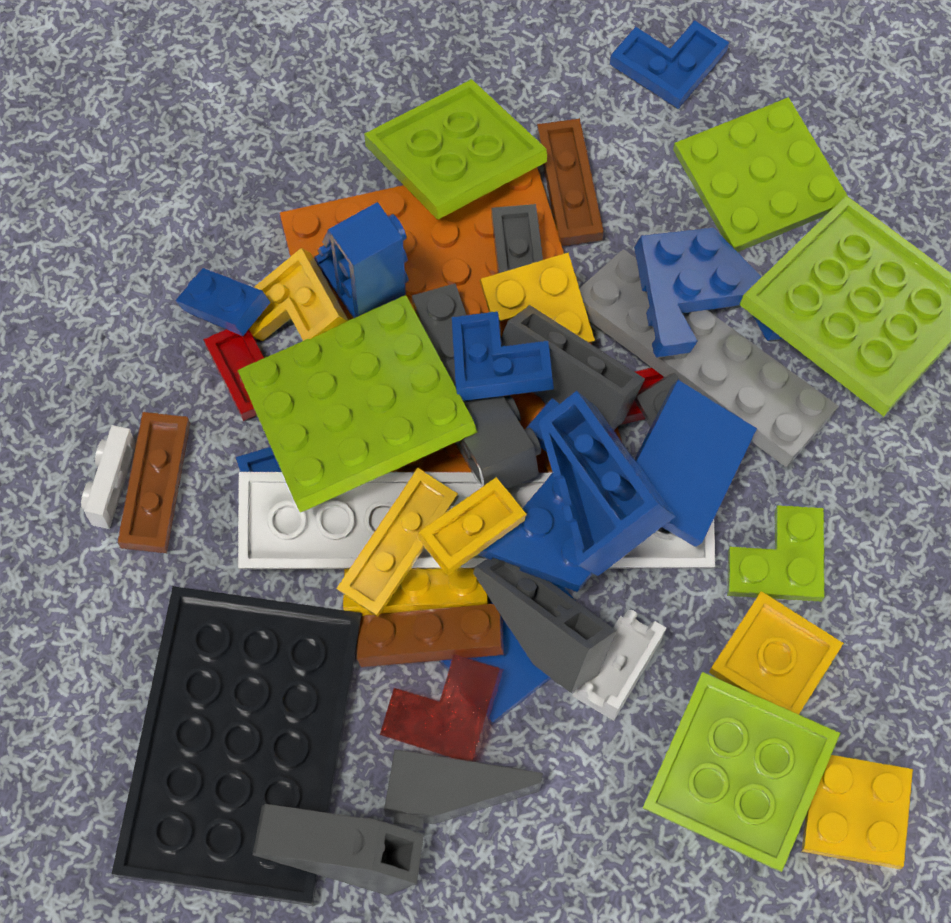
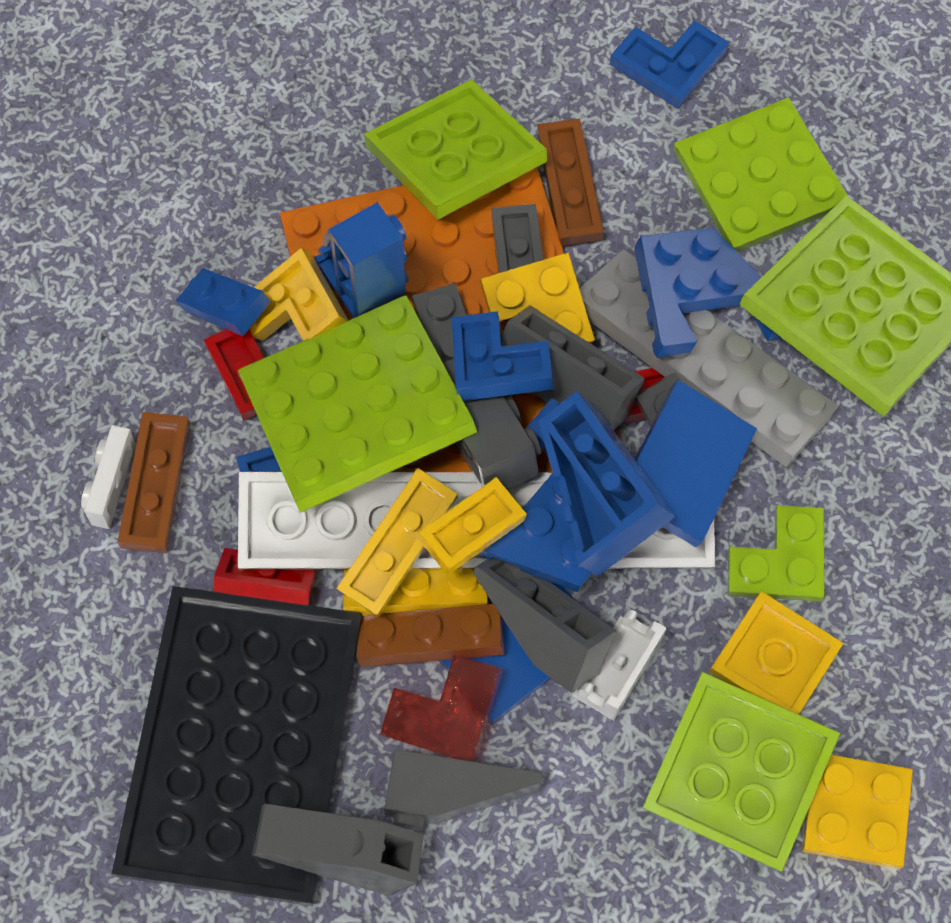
none -> red plate [213,548,317,605]

